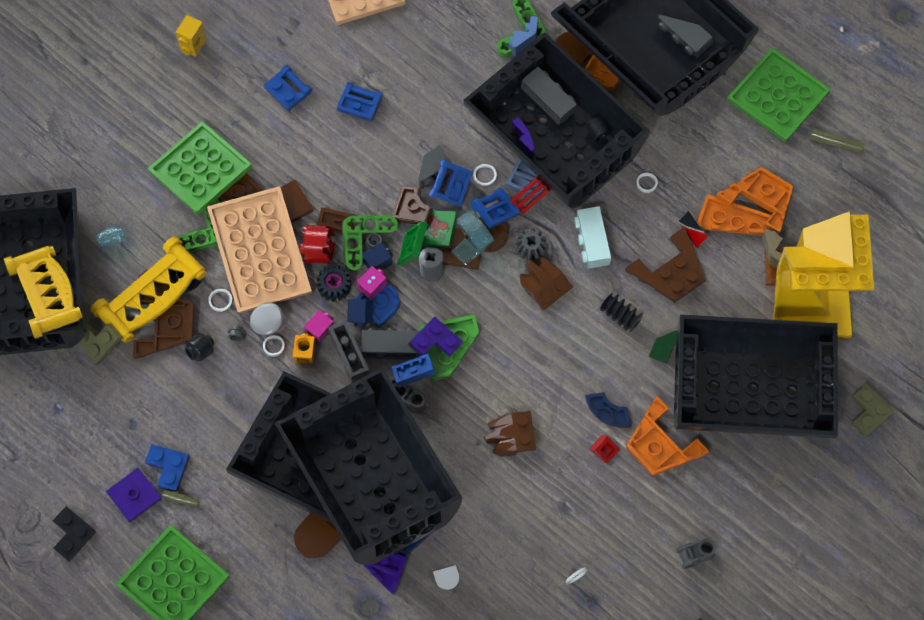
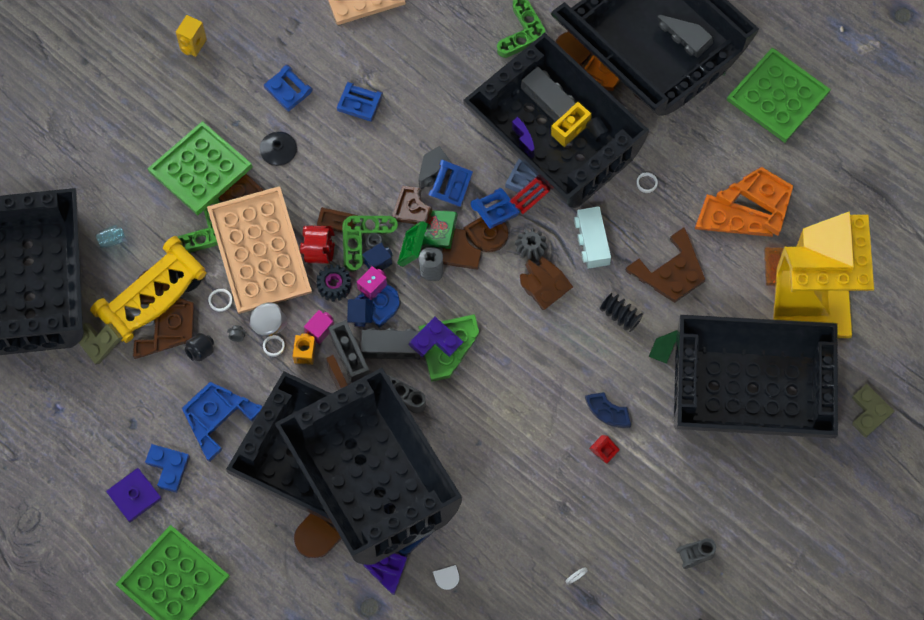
yellow piece [3,246,83,339] -> none
black plate [53,506,96,562] -> none
olive animal [162,490,200,507] -> none
reddish brown tile [280,180,313,223] -> none
blue bracket [392,354,435,388] -> none
clear light blue slope [451,227,494,265] -> none
clear light blue slope [455,210,494,251] -> none
white piece [473,164,497,186] -> none
reddish brown plate [483,411,536,457] -> none
medium blue slope [509,16,538,56] -> none
orange wing [626,396,709,477] -> none
sticker [679,211,707,248] -> none
dark tan slope [762,229,783,268] -> none
olive axle [810,129,864,154] -> none
none -> blue wing [182,382,263,462]
none -> black dish [260,132,297,166]
none -> reddish brown tile [326,355,348,390]
none -> yellow brick [551,102,591,147]

